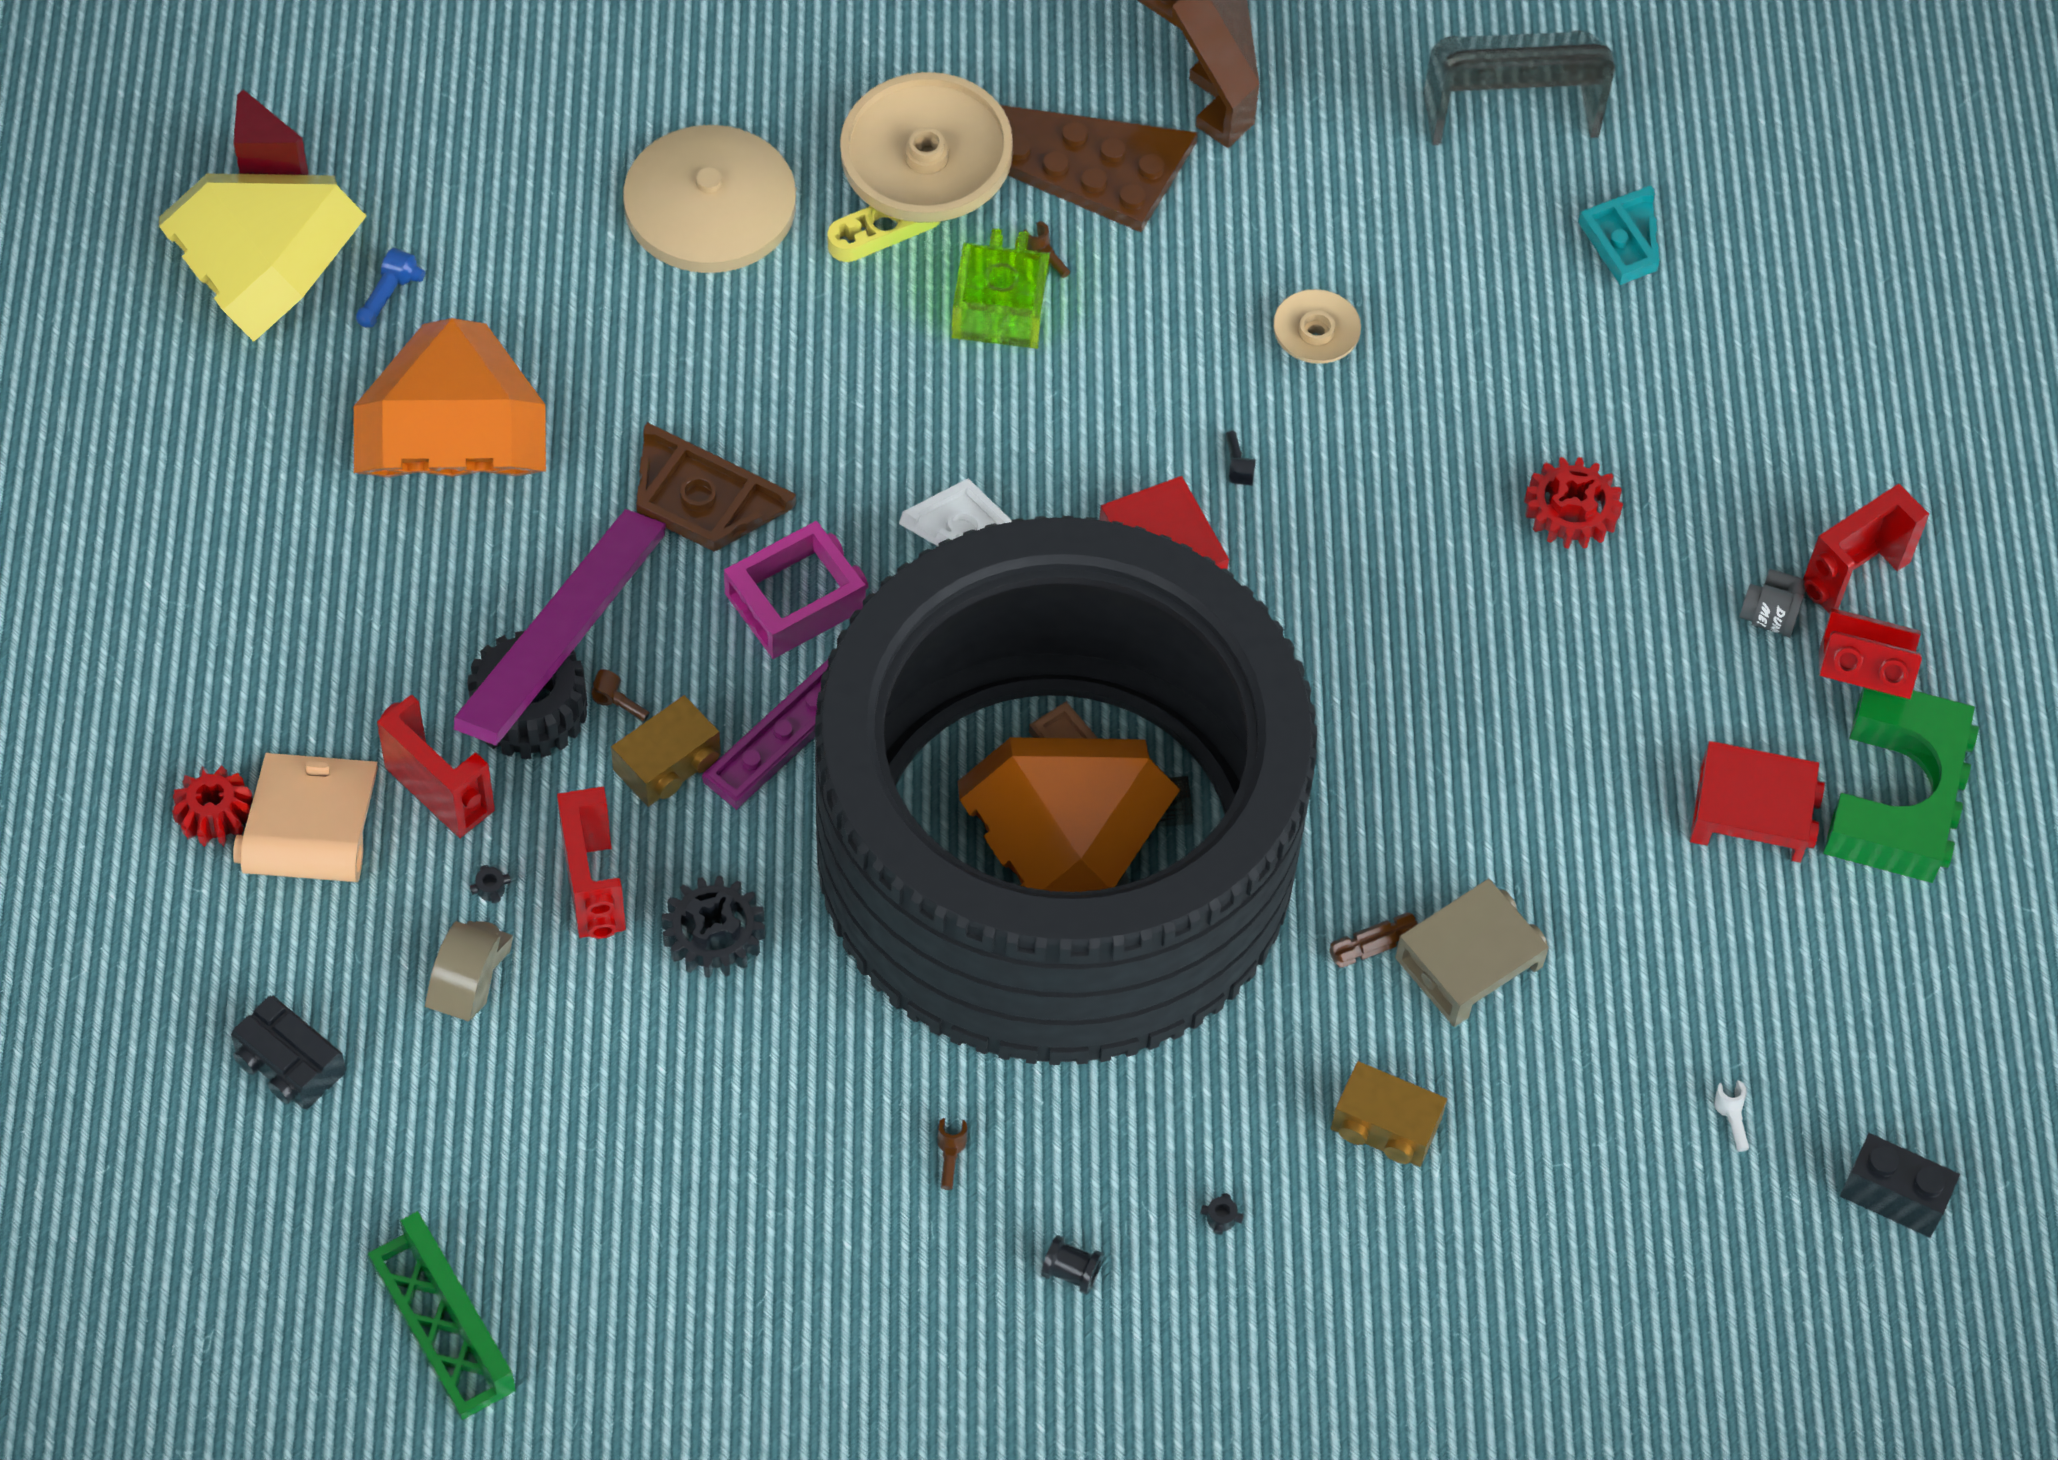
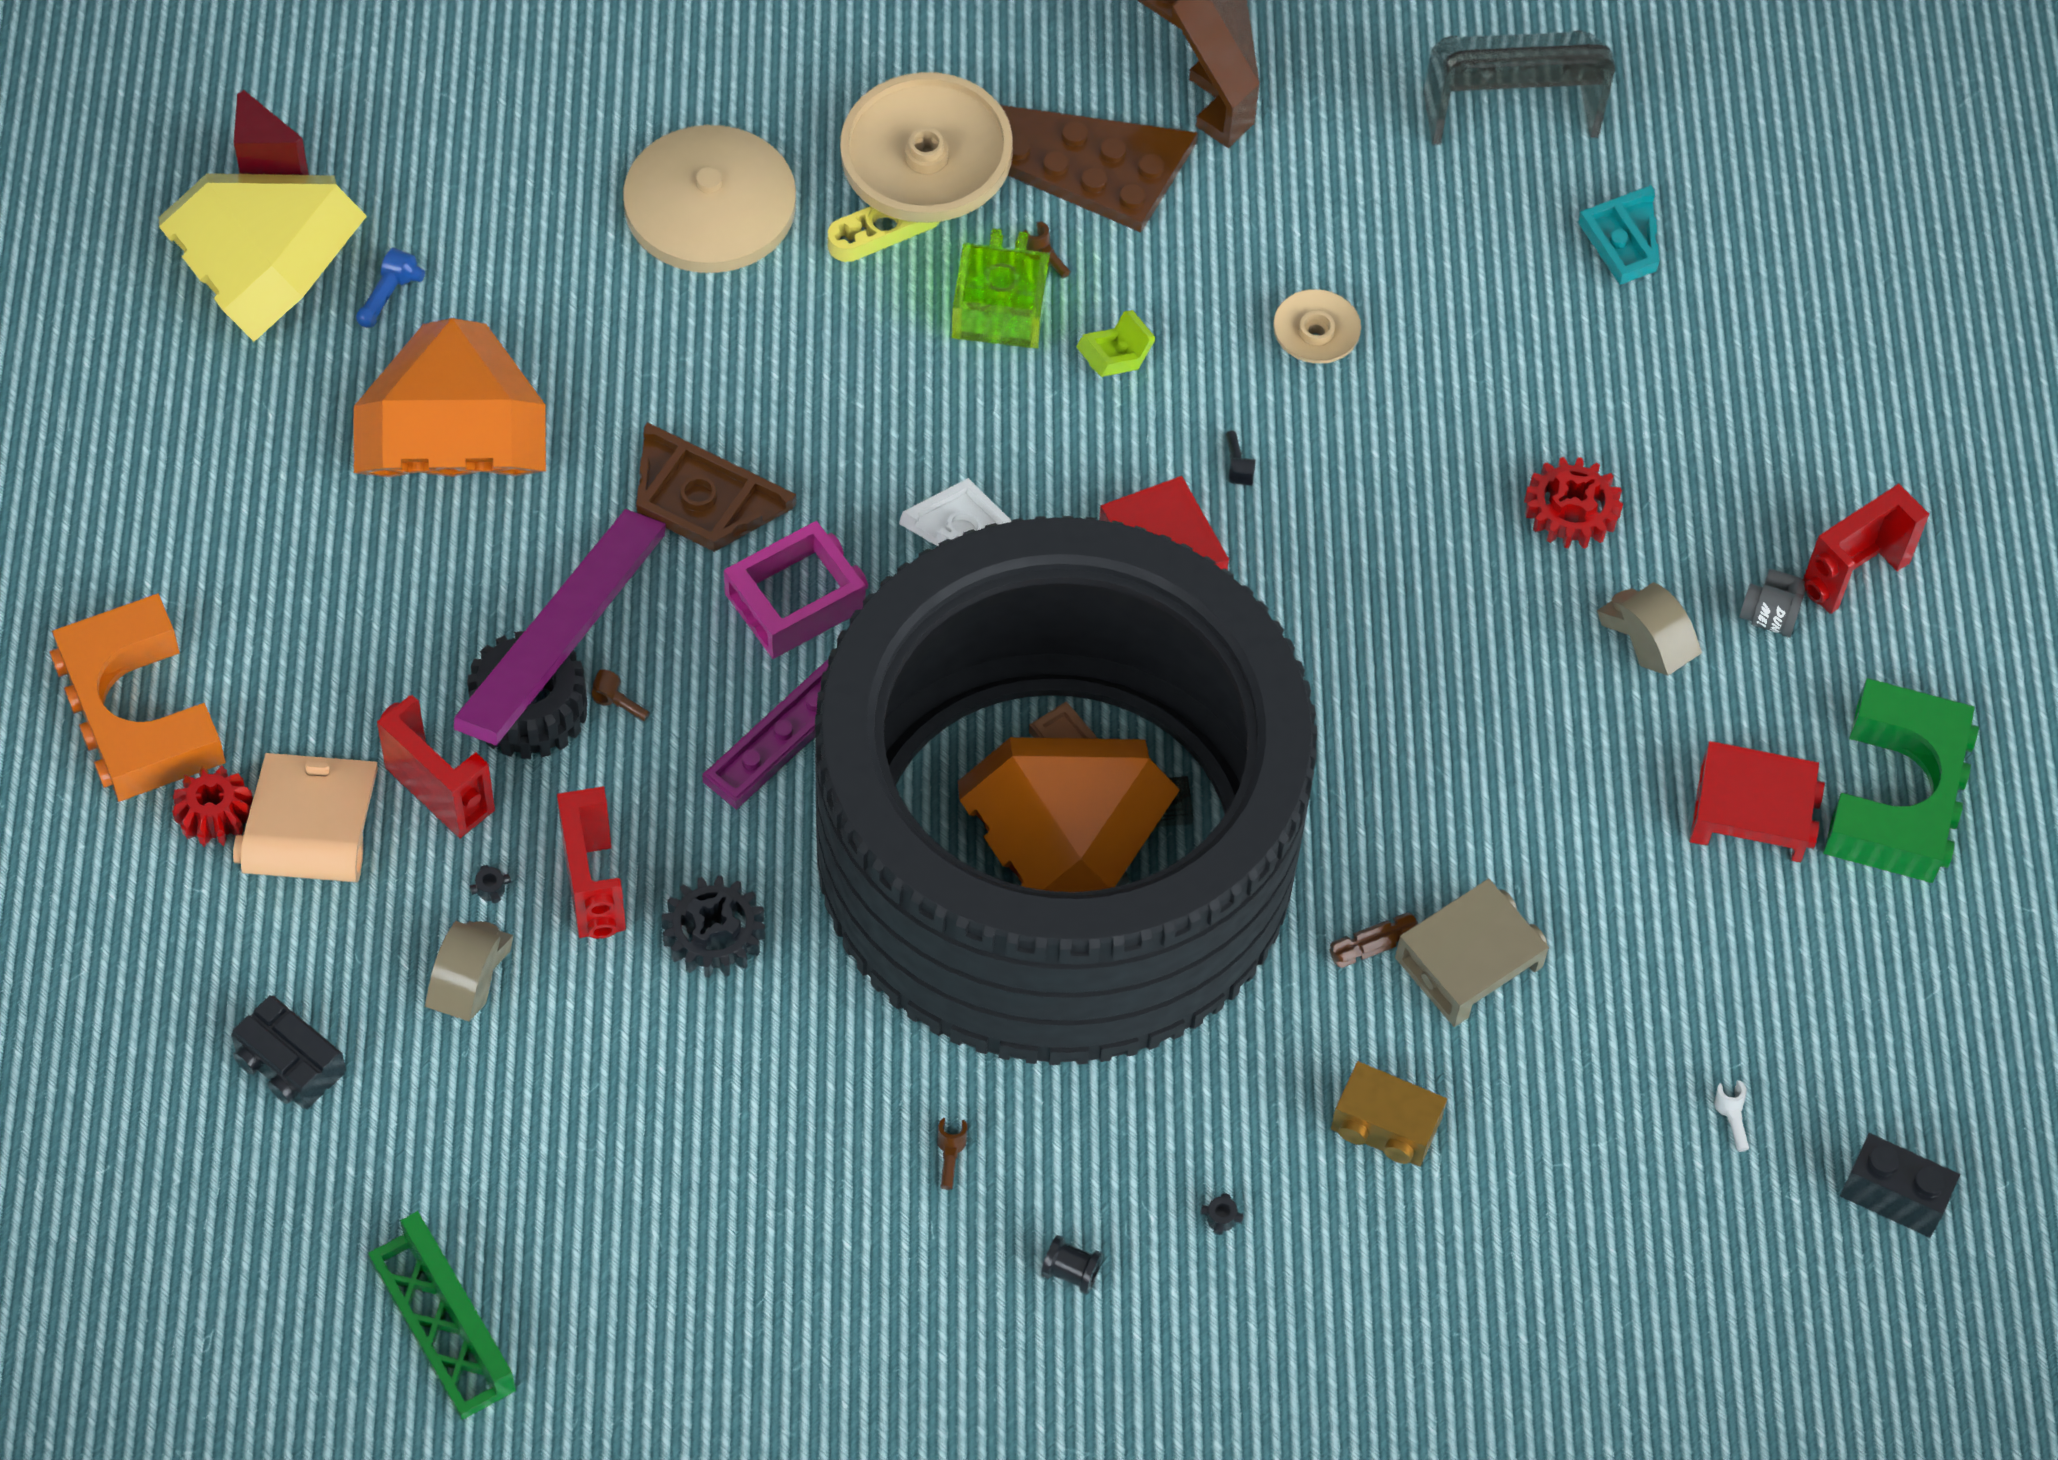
pearl gold brick [611,695,721,807] -> none
red panel [1819,608,1922,699] -> none
none -> orange arch [49,593,226,802]
none -> lime bracket [1076,310,1155,377]
none -> dark tan brick [1597,582,1702,676]

